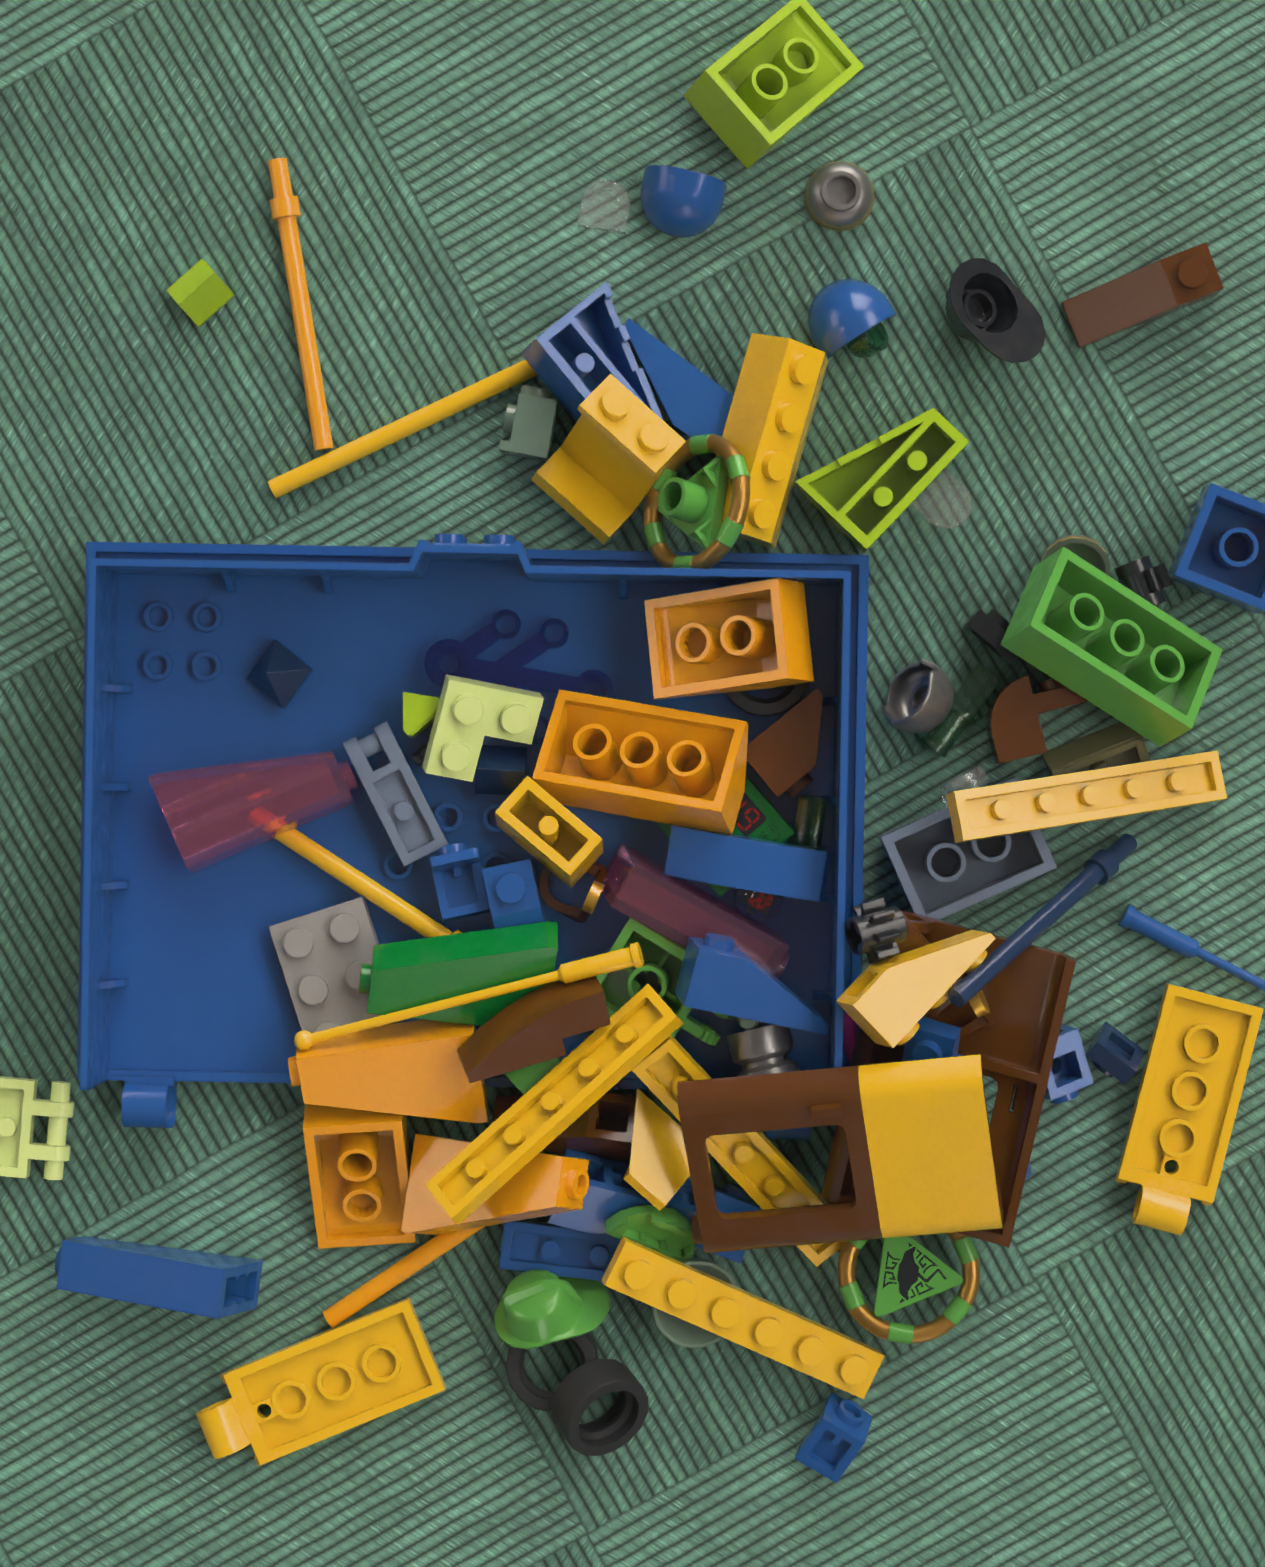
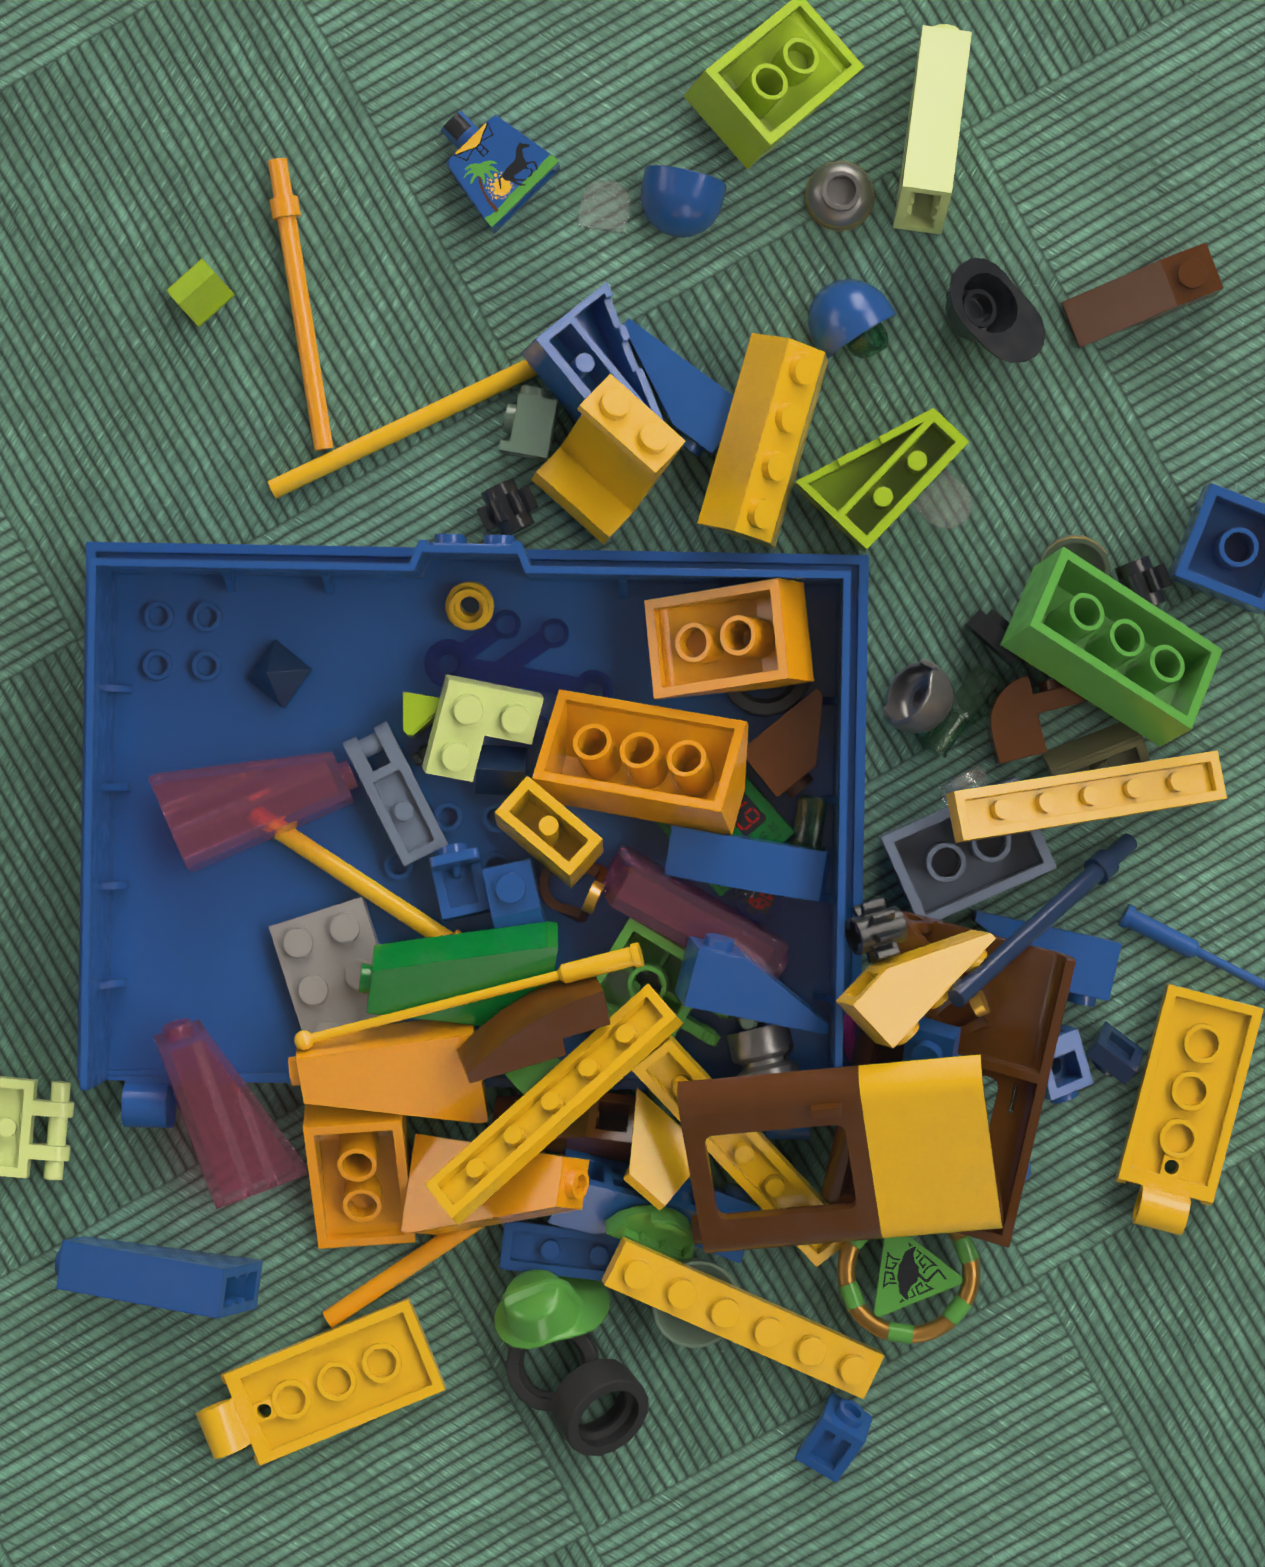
bright green piece [644,434,750,569] -> none
none -> clear pink slope [153,1018,309,1209]
none -> blue torso [441,111,560,234]
none -> yellow plate [445,581,495,631]
none -> black gear [477,478,539,535]
none -> yellowish green slope [893,24,972,235]
none -> blue slope [971,909,1122,1007]

